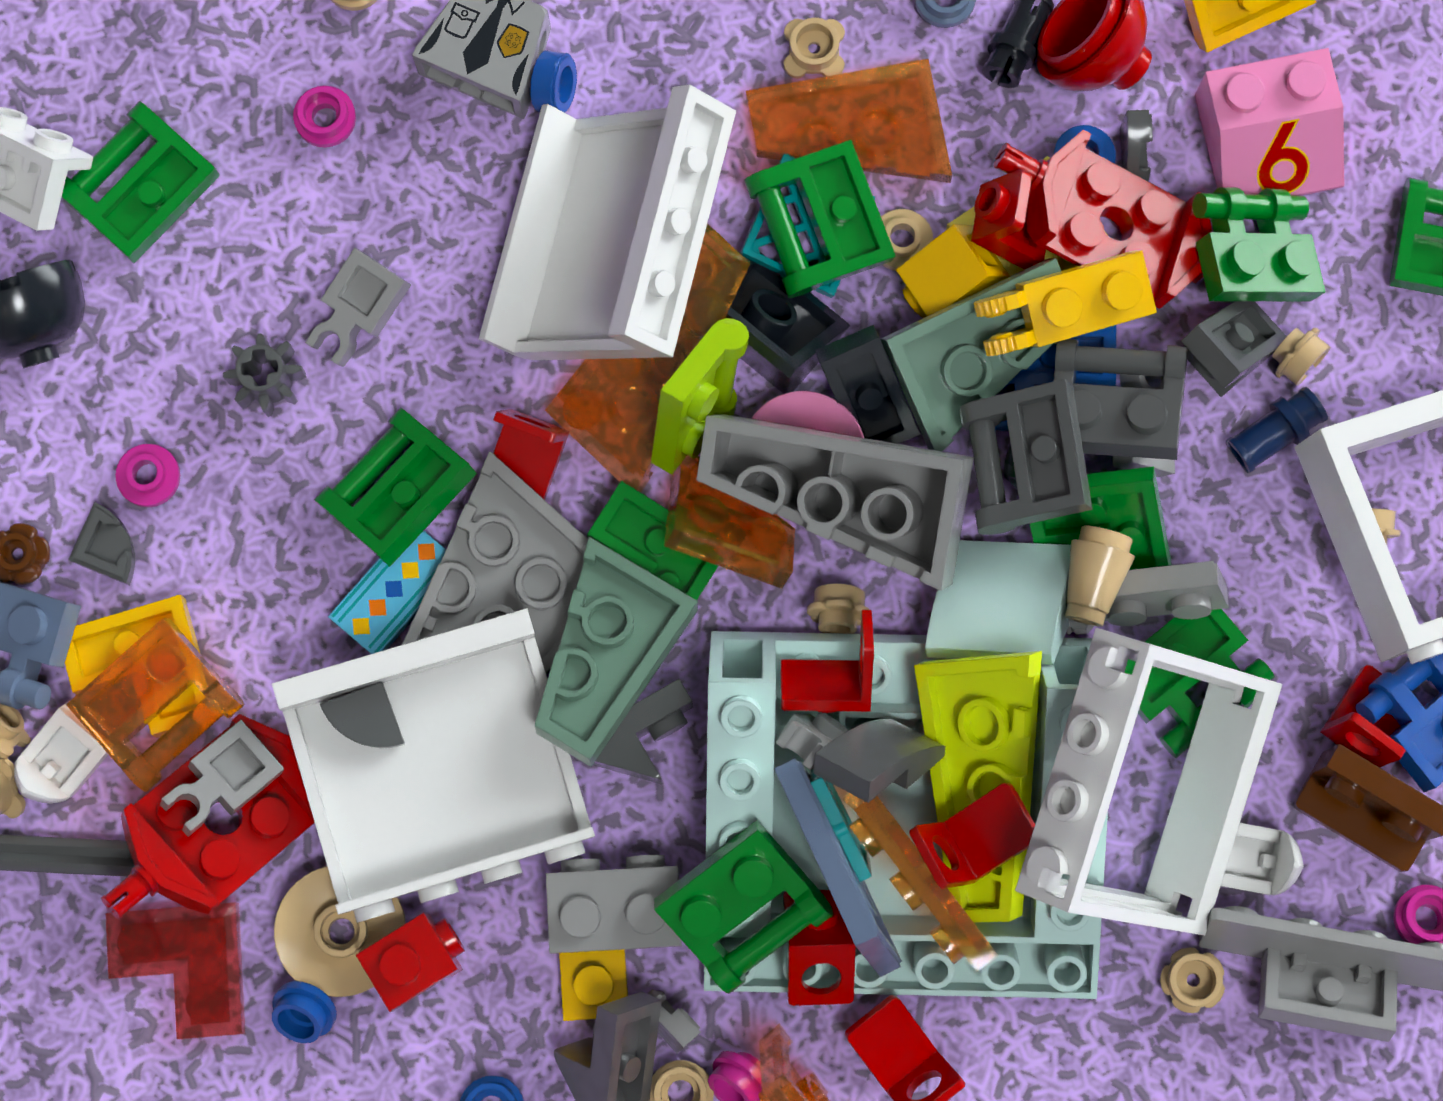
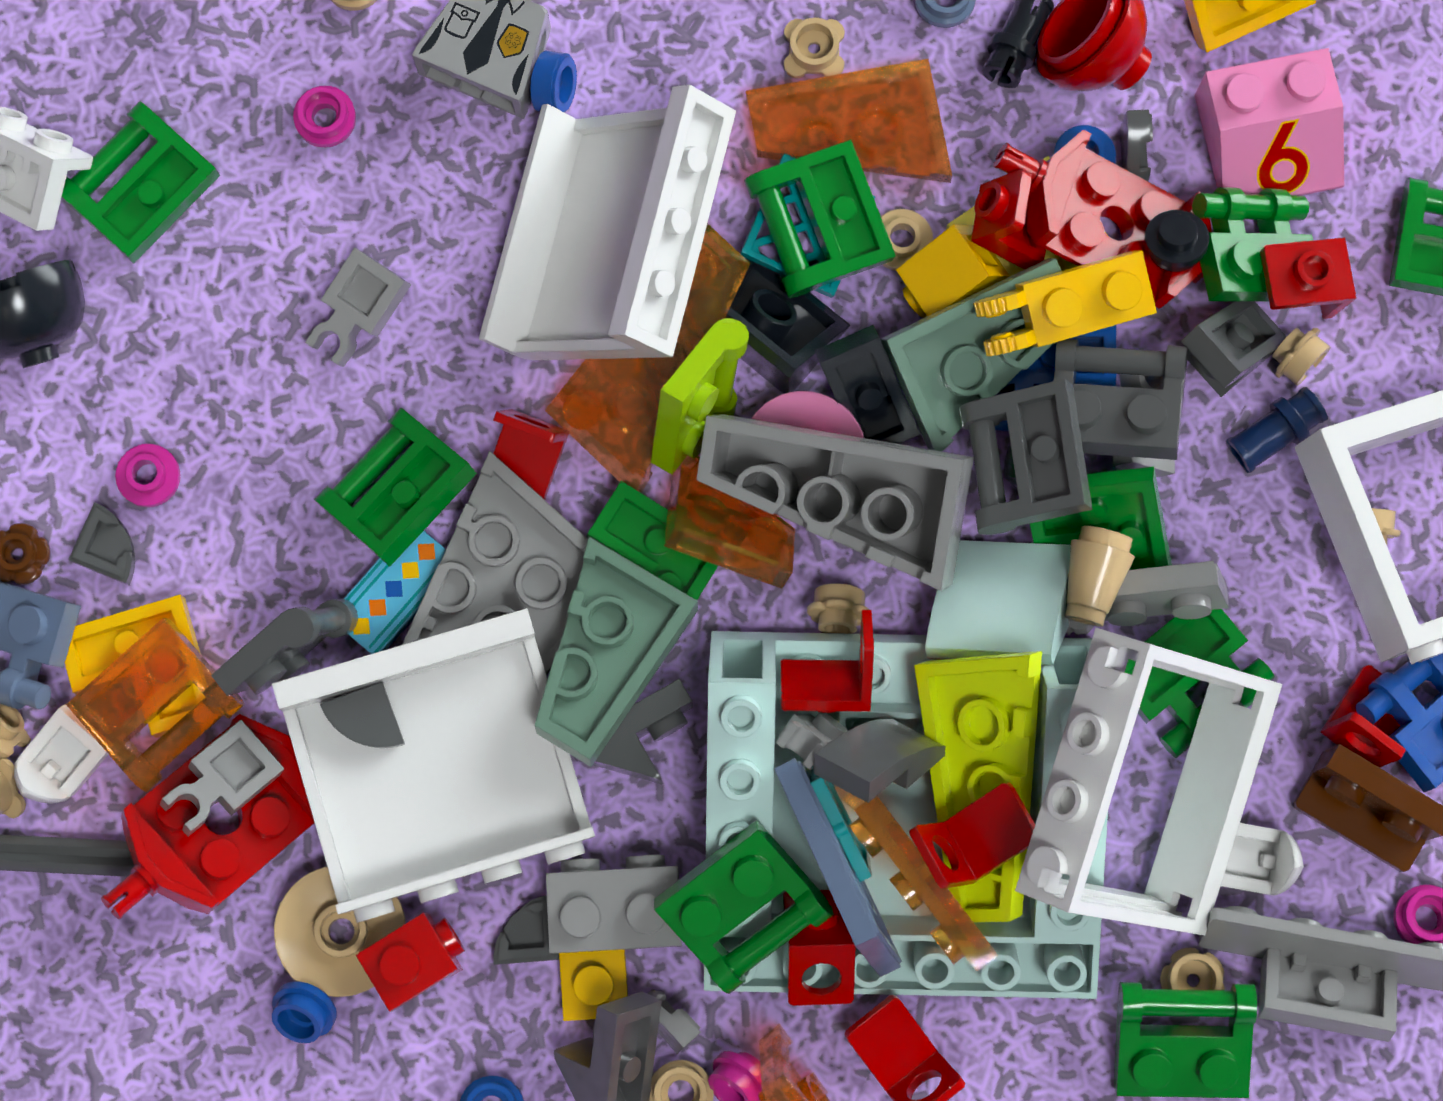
clear red plate [106,902,246,1039] -> none
dark grey gear [223,333,306,417] -> none
none -> dark grey plate [211,598,358,696]
none -> dark grey tile [494,895,560,965]
none -> green plate [1114,982,1257,1098]
none -> black plate [1144,210,1209,272]
none -> red bracket [1260,237,1357,319]

